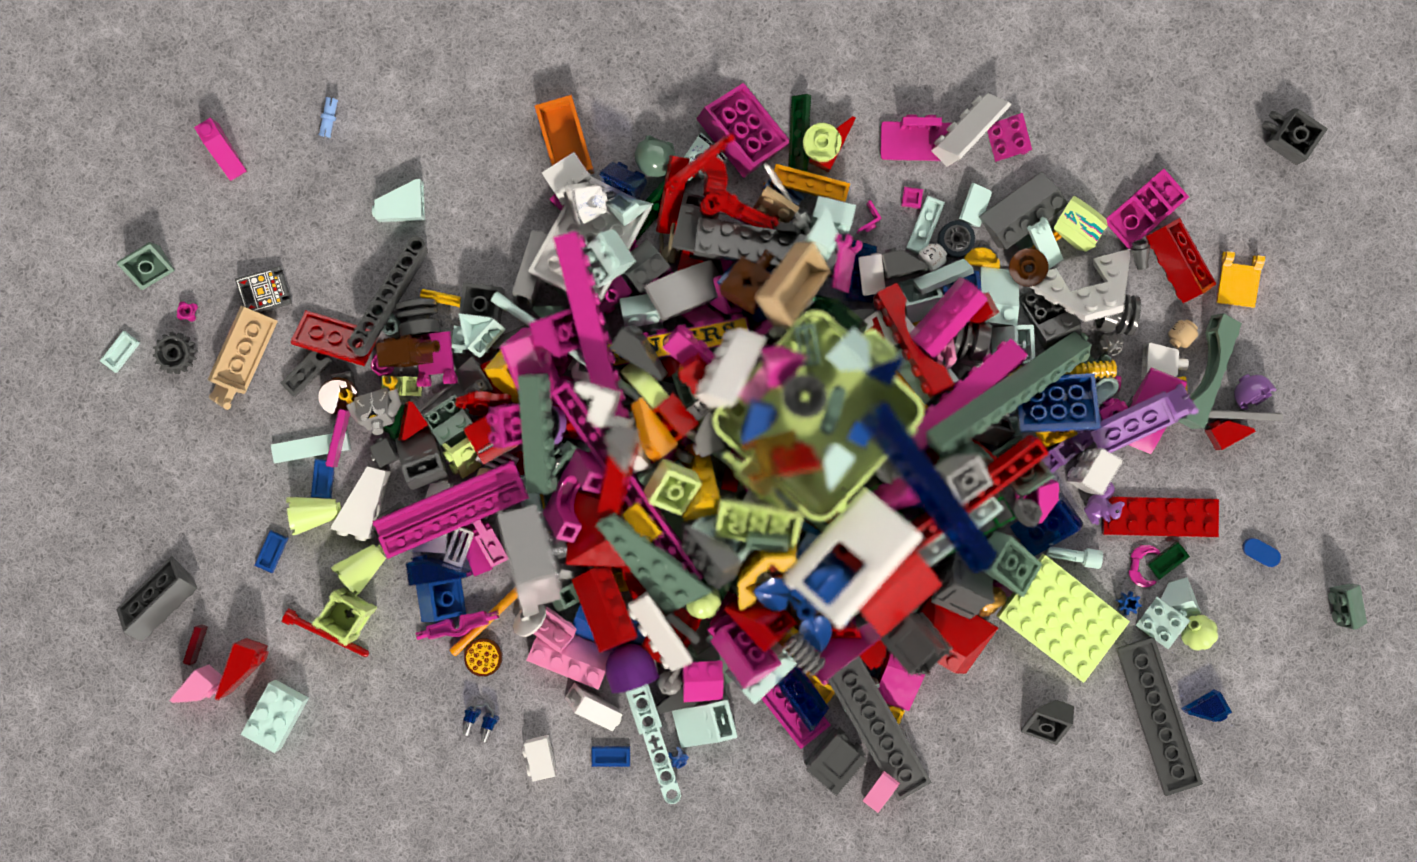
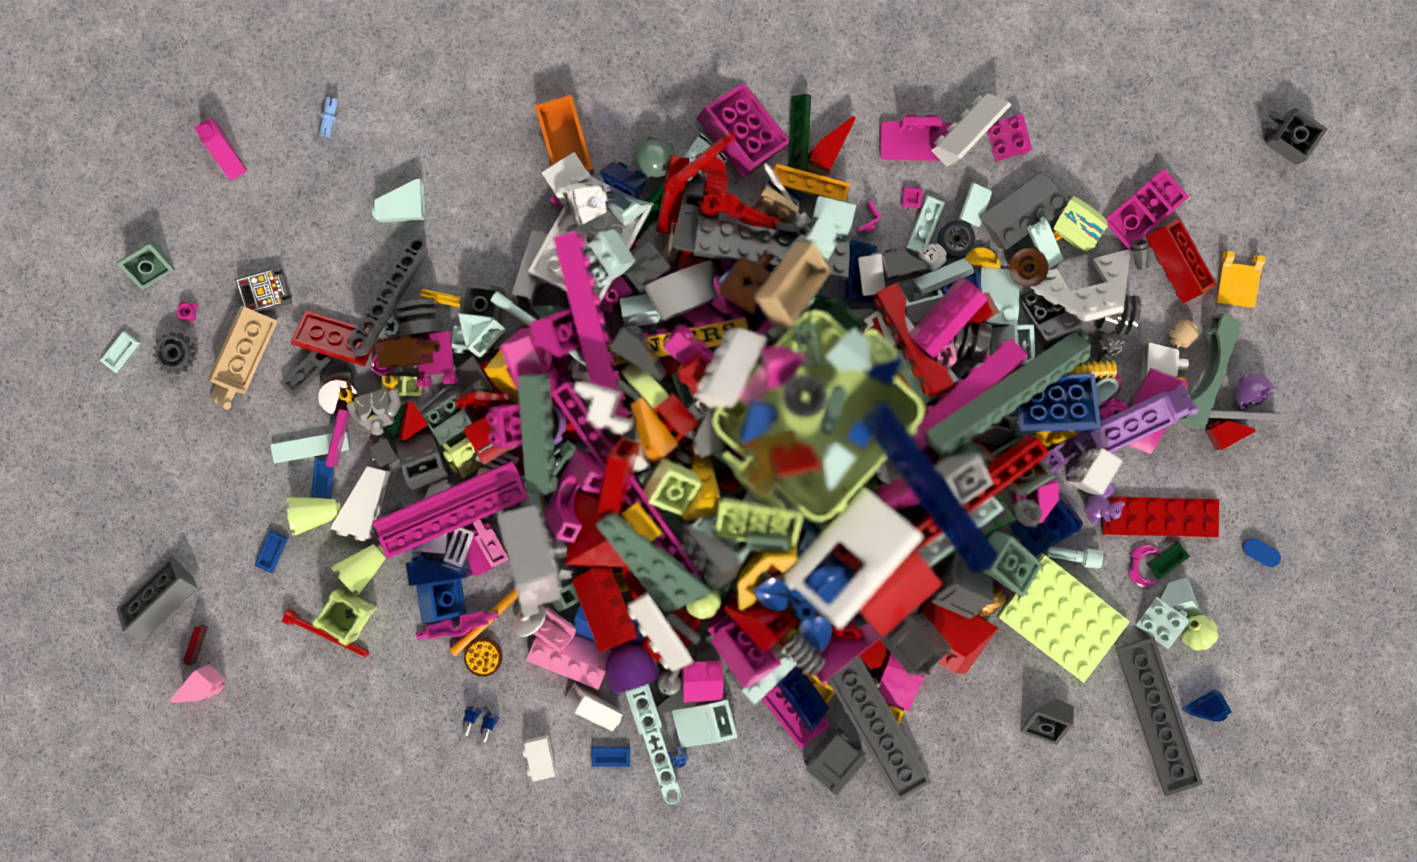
red slope [214,638,269,700] -> none
light aqua brick [241,680,309,753] -> none
light grey slope [606,424,639,472] -> none
yellowish green tile [803,123,841,162] -> none
dark pink flag [832,233,863,293] -> none
bright pink slope [863,771,900,813] -> none
blue gear [1116,591,1142,615] -> none
sand green slope [1328,583,1367,630] -> none

